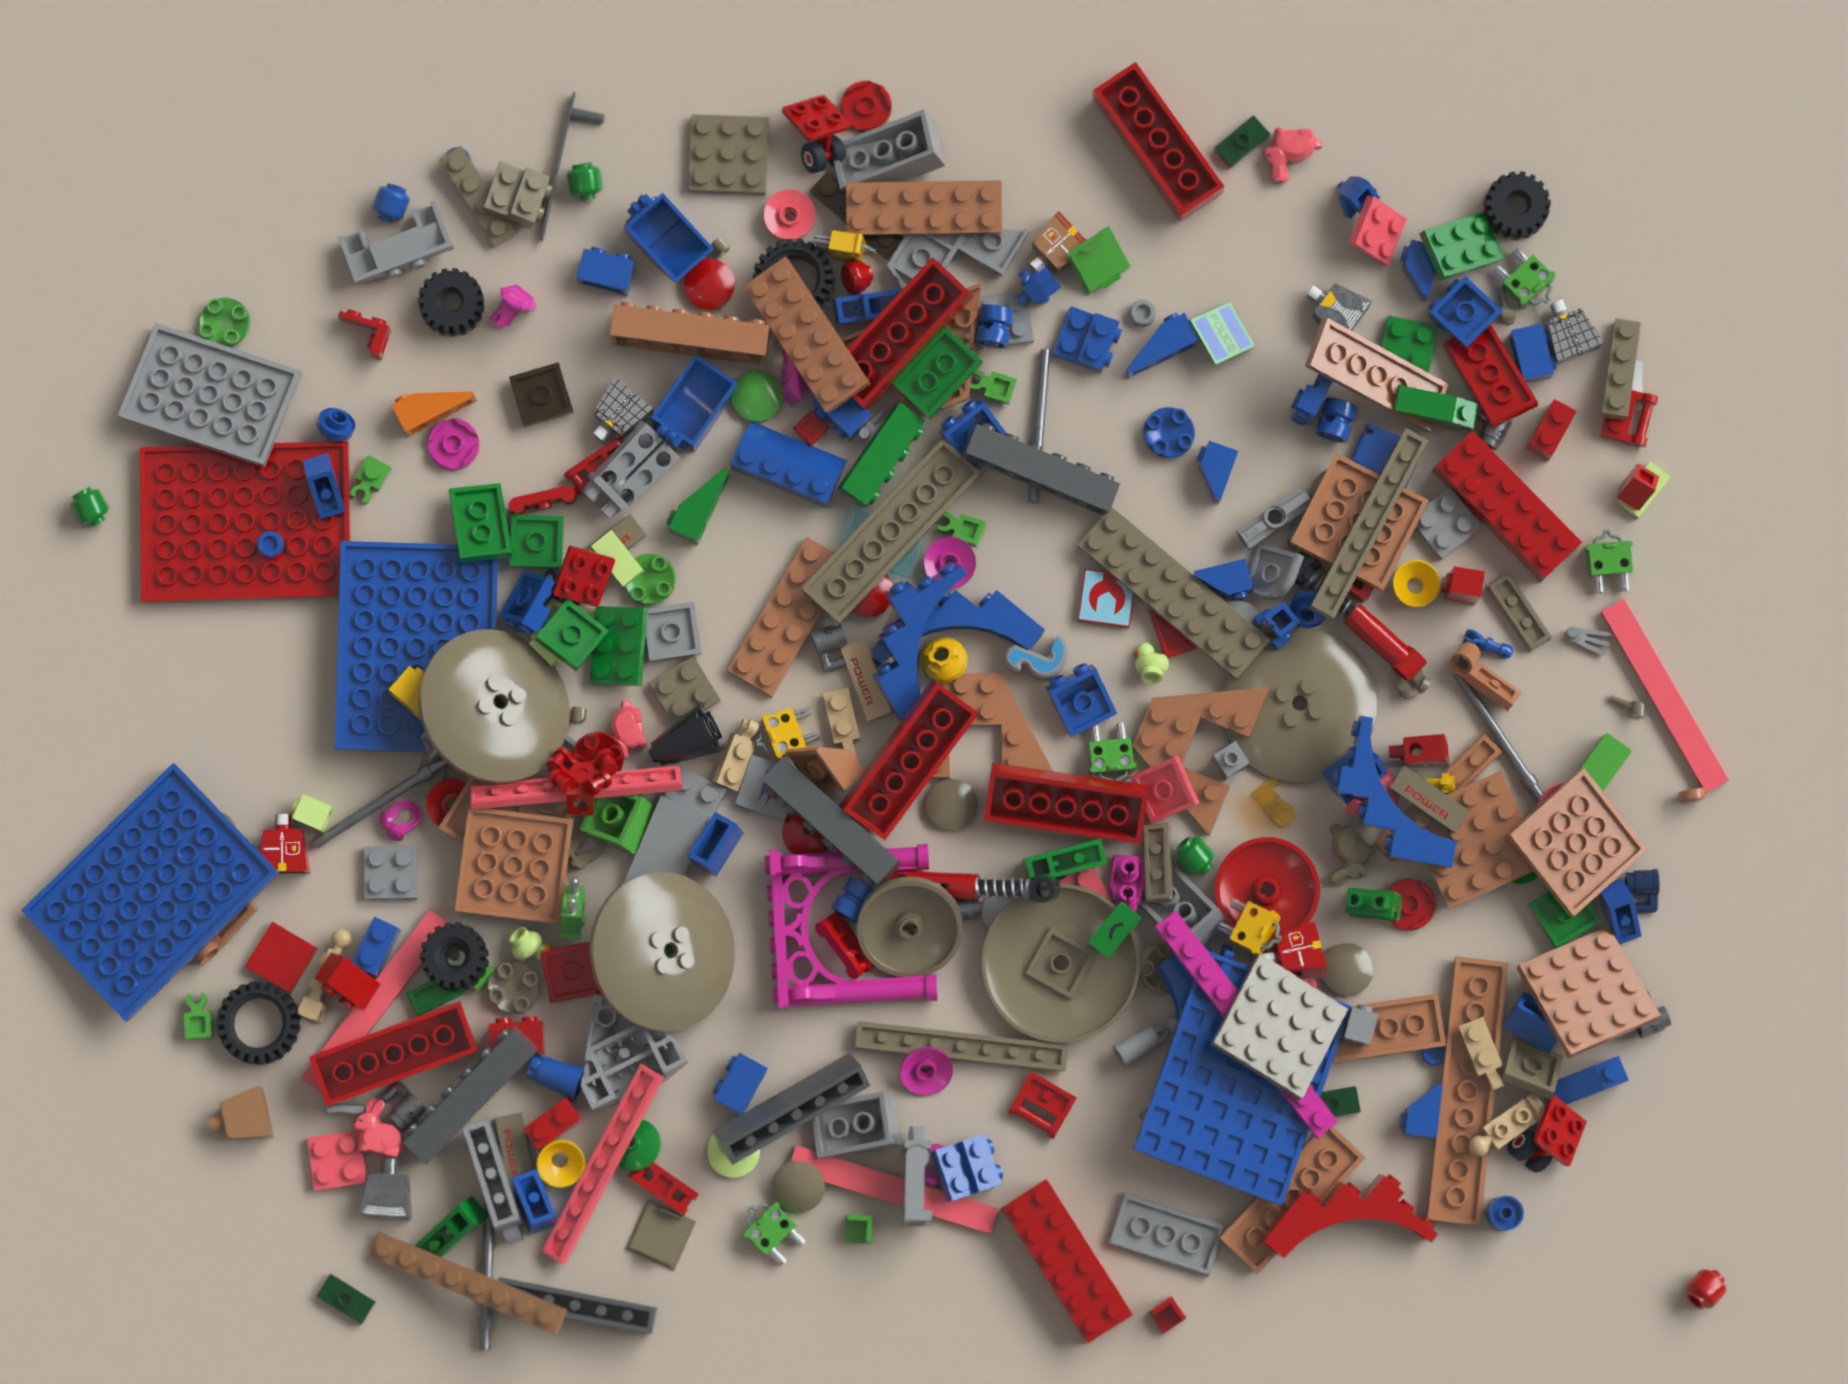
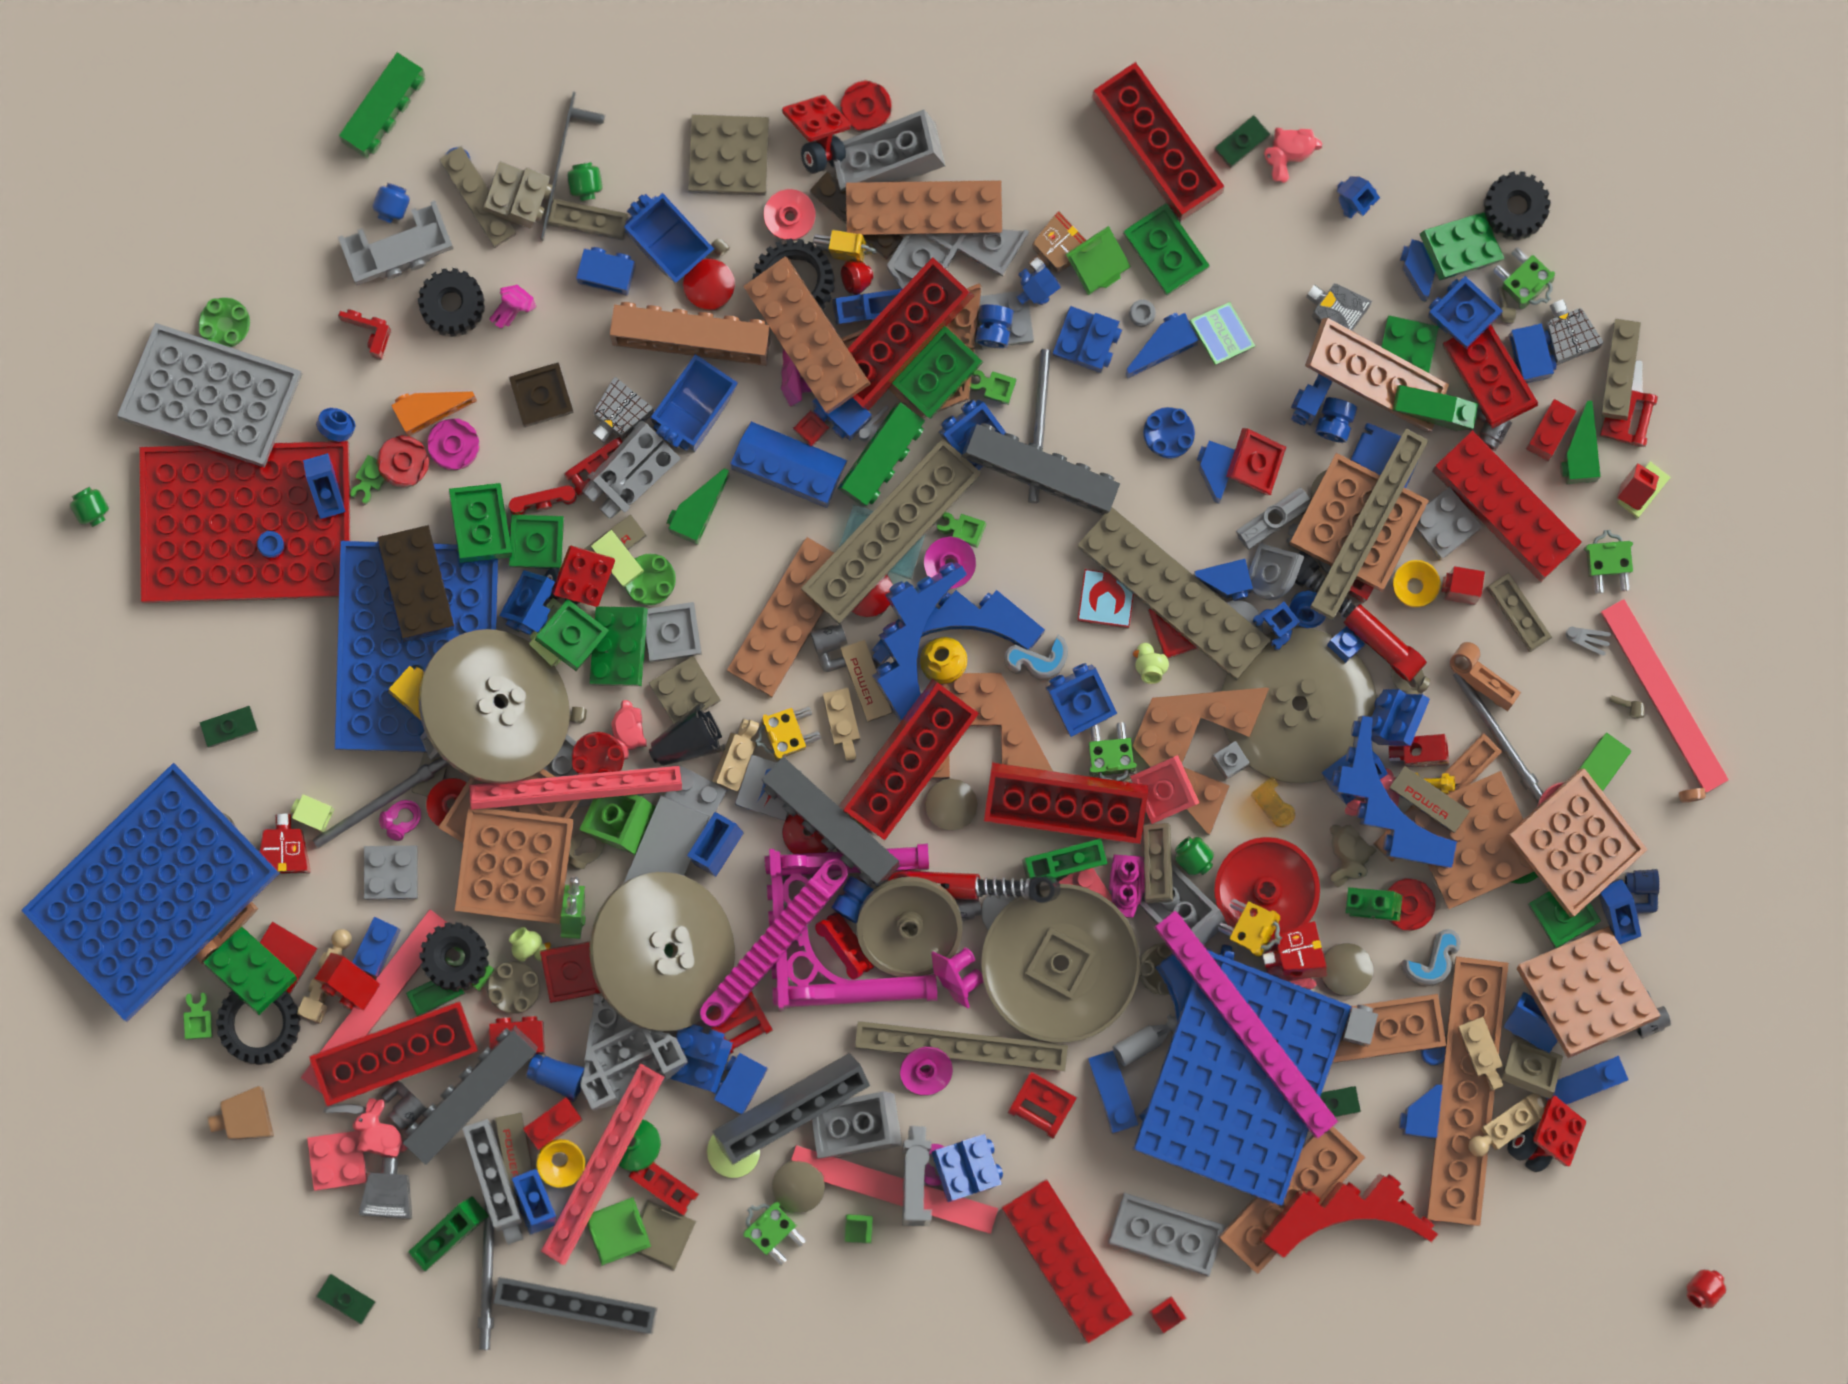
medium nougat plate [369,1232,568,1335] -> none
red piece [546,747,618,816] -> none
bright green dish [731,371,783,422] -> none
nougat slope [786,747,864,792] -> none
green tile [1088,901,1142,959] -> none
plate [1210,953,1348,1100] -> none
coral plate [1349,196,1407,266] -> none
blue piece [1462,629,1513,659] -> none
blue wheel [1485,1195,1524,1231] -> none
none -> dark green plate [199,706,258,748]
none -> green plate [203,927,297,1015]
none -> green brick [339,52,425,158]
none -> red tile [376,435,429,488]
none -> dark brown brick [377,525,454,643]
none -> dark tan tile [547,198,629,240]
none -> bright green piece [587,1197,652,1266]
none -> blue plate [669,1024,733,1093]
none -> dark pink gear [700,859,848,1027]
none -> red plate [707,991,773,1055]
none -> dark pink connector [931,947,984,1009]
none -> blue slope [1088,1051,1139,1134]
none -> green plate [1123,203,1210,296]
none -> red tile [1226,428,1286,495]
none -> blue plate [1327,626,1365,663]
none -> blue plate [1371,689,1430,746]
none -> light grey animal [1402,929,1461,986]
none -> green slope [1560,400,1601,484]

